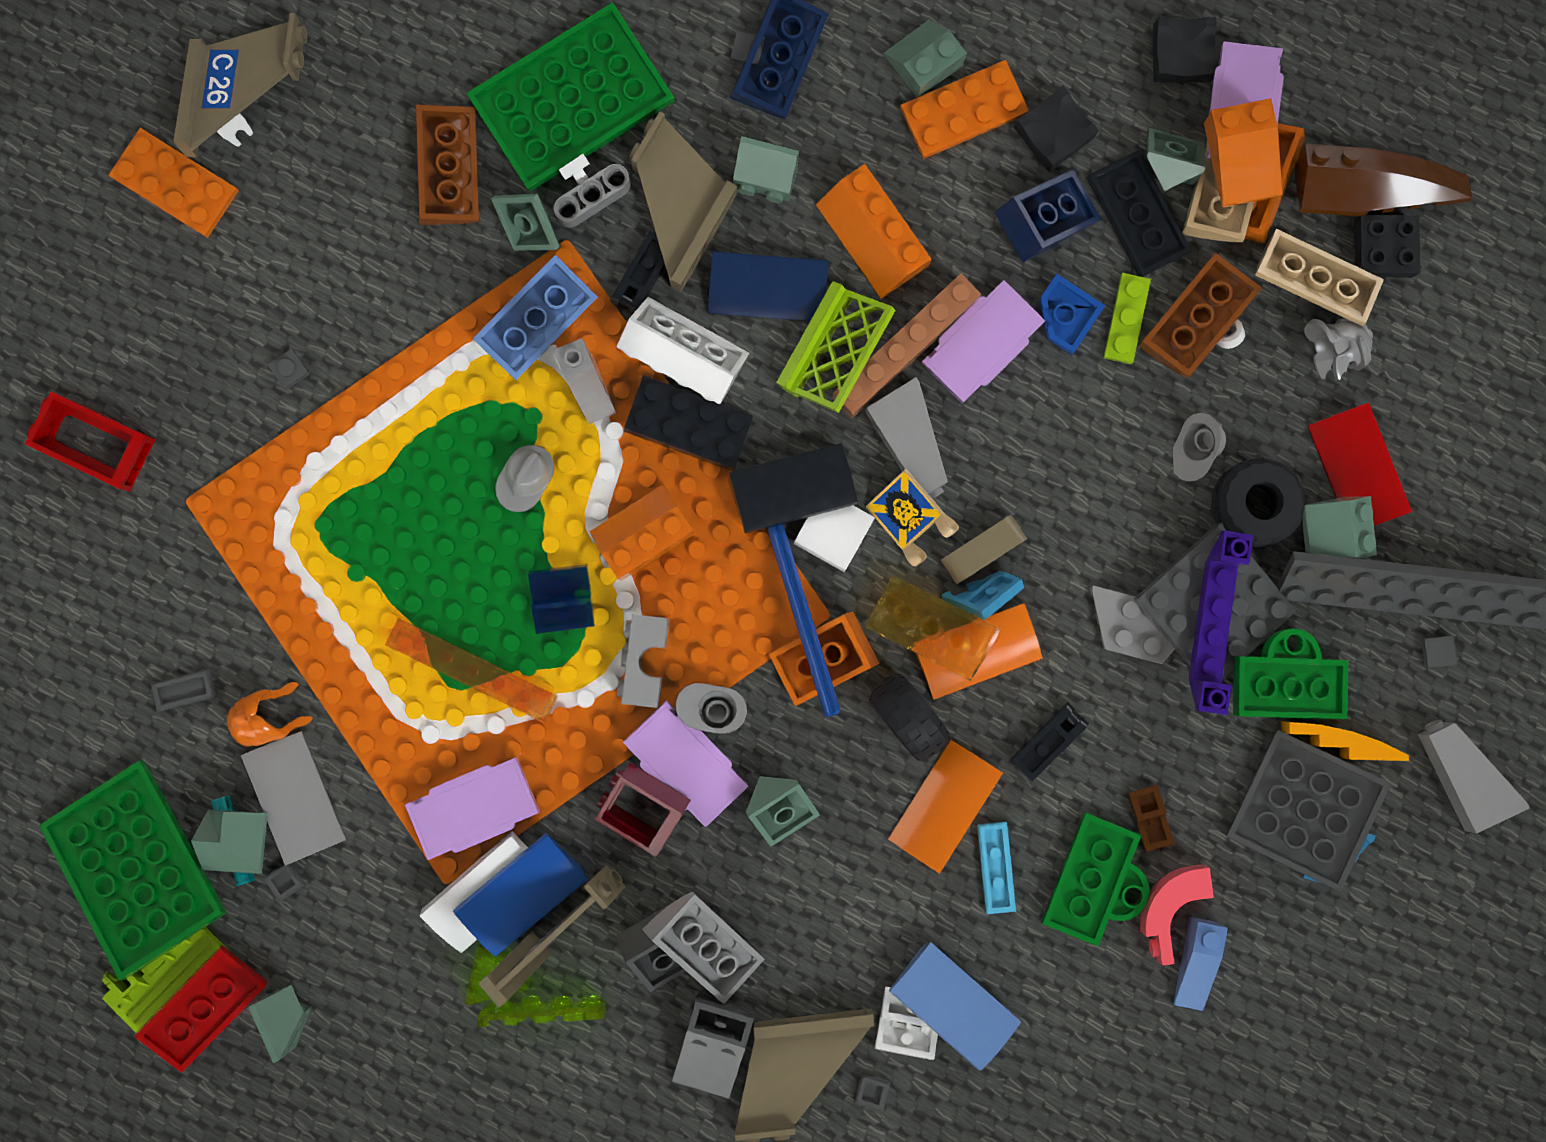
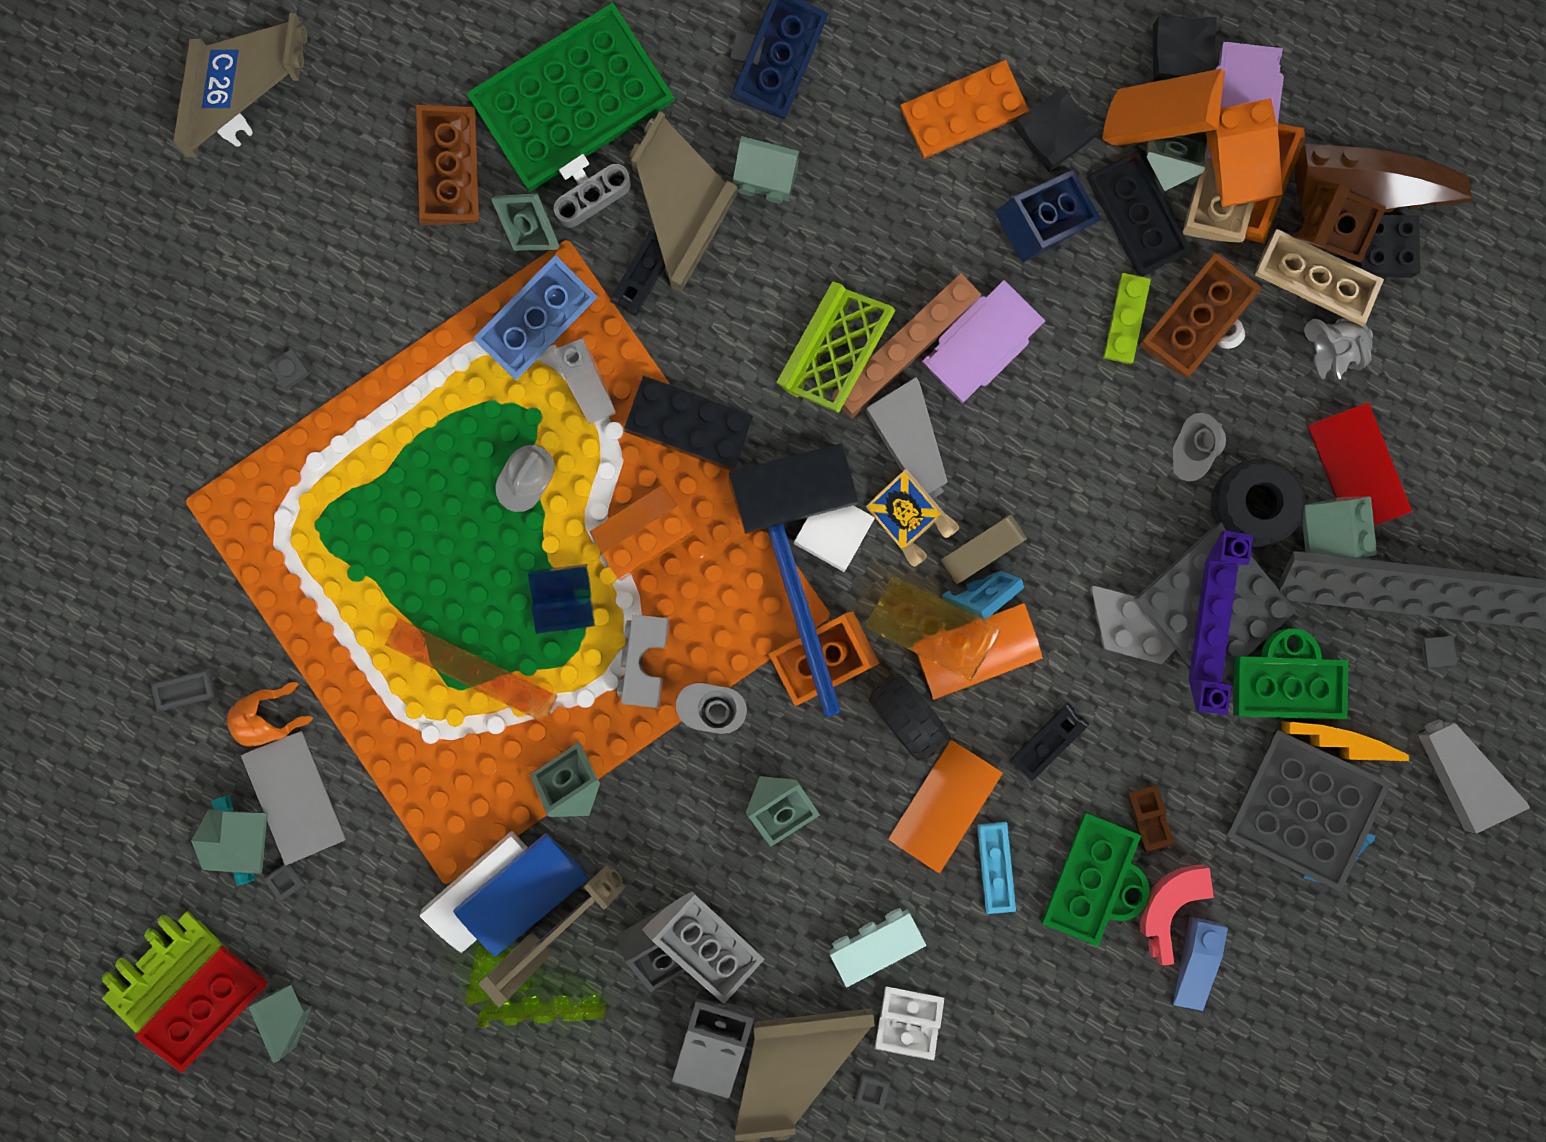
red piece [24,391,156,492] -> none
green plate [39,760,227,980] -> none
orange plate [108,128,239,238] -> none
lavender piece [405,757,540,860] -> none
dark red window [595,763,691,857] -> none
white slope [617,297,749,404] -> none
lavender piece [623,700,748,827] -> none
dark blue slope [708,252,828,321] -> none
orange slope [816,164,931,299] -> none
sand green slope [883,20,967,98] -> none
medium blue slope [889,942,1021,1071] -> none
blue plate [1039,274,1105,356] -> none
none -> sand green slope [530,742,600,817]
none -> light aqua brick [829,908,926,988]
none -> orange slope [1102,69,1225,146]
none -> reddish brown bracket [1293,181,1387,263]

